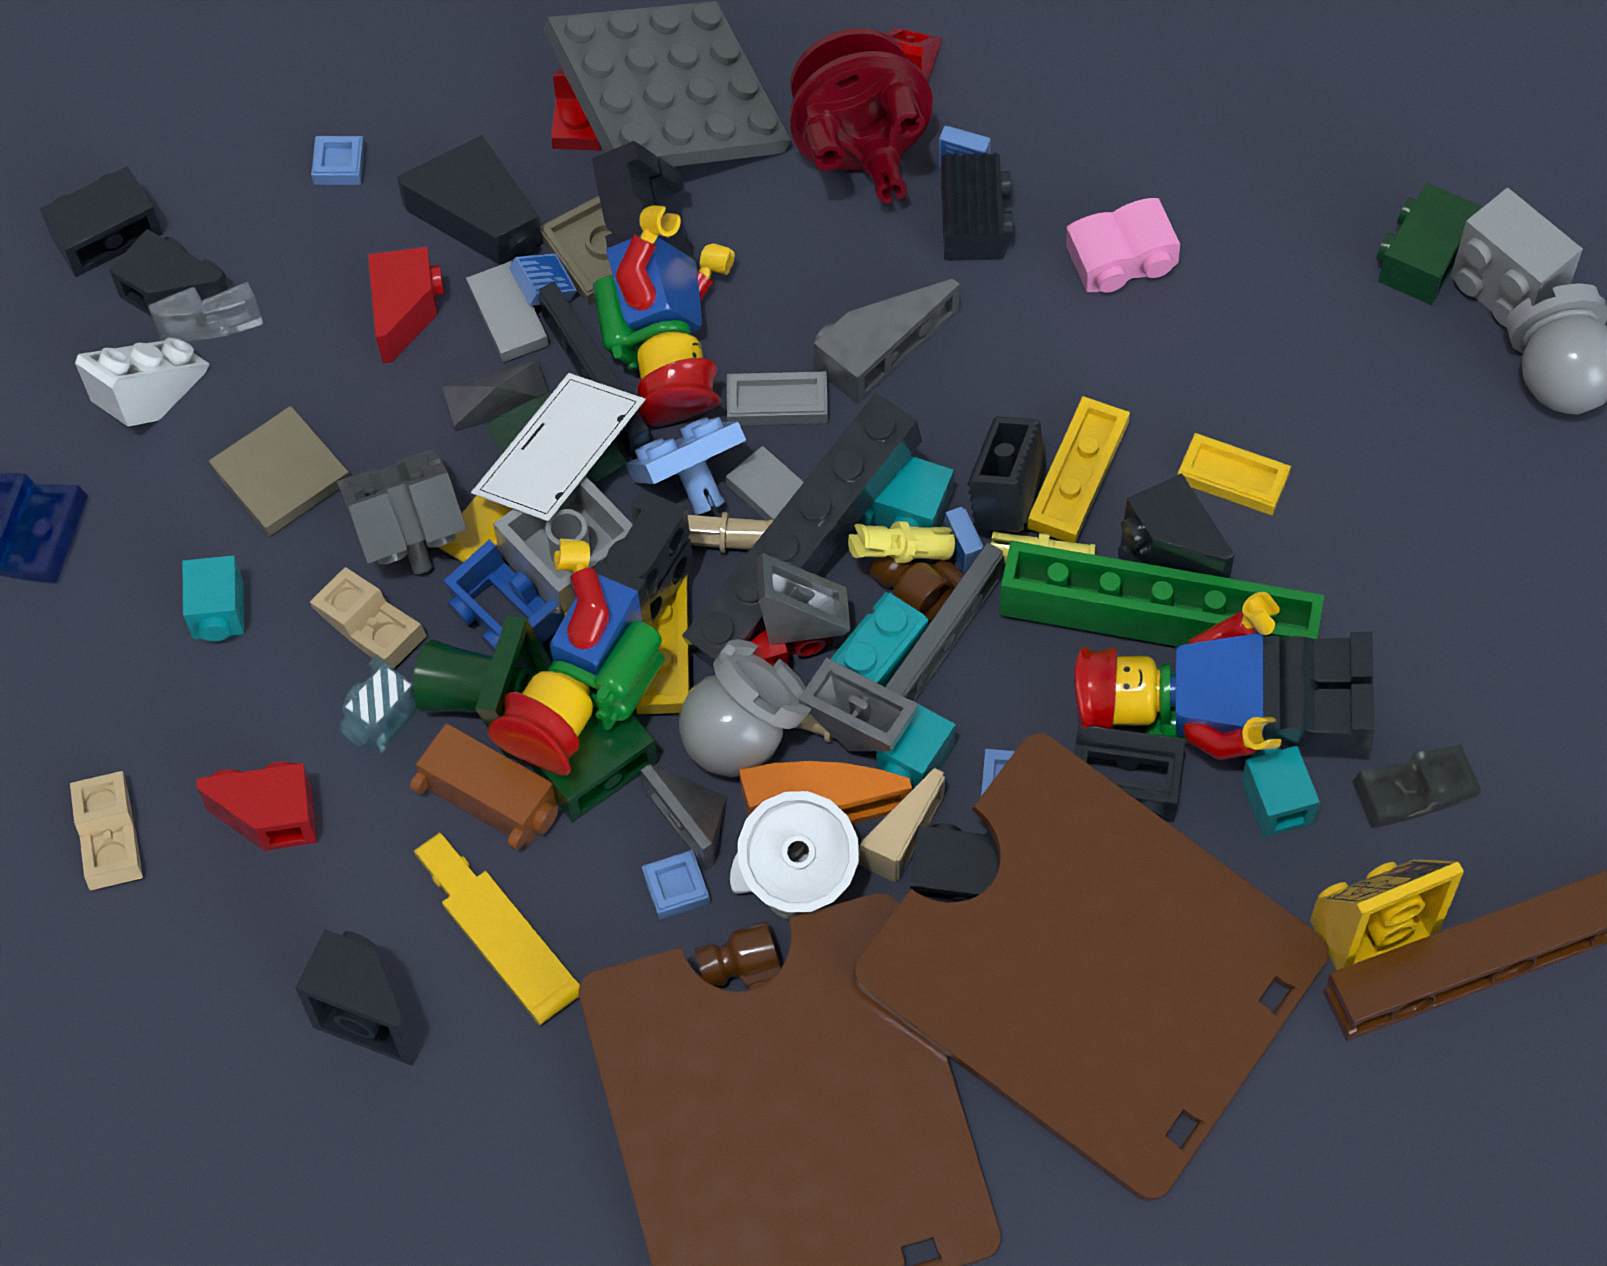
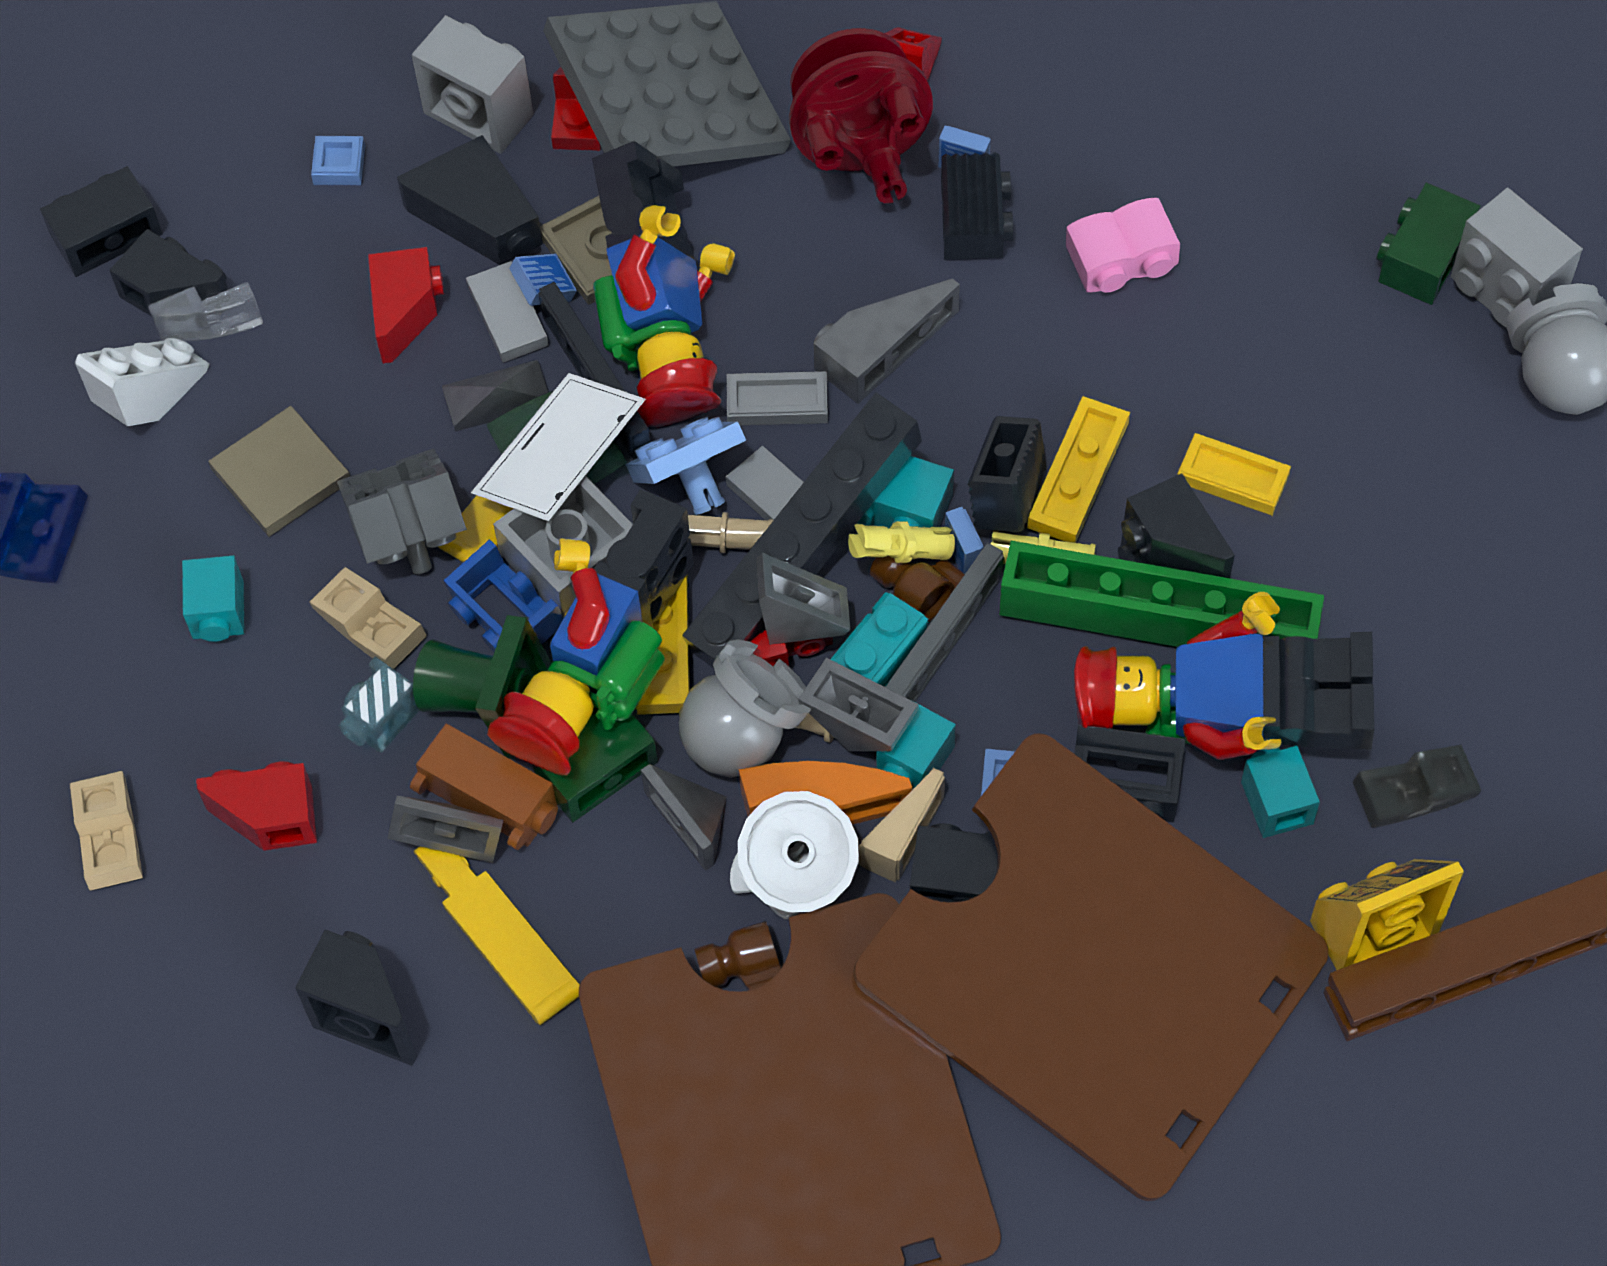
medium blue tile [641,850,710,921] -> none
none -> flat silver slope [387,796,503,863]
none -> light grey brick [412,15,534,154]

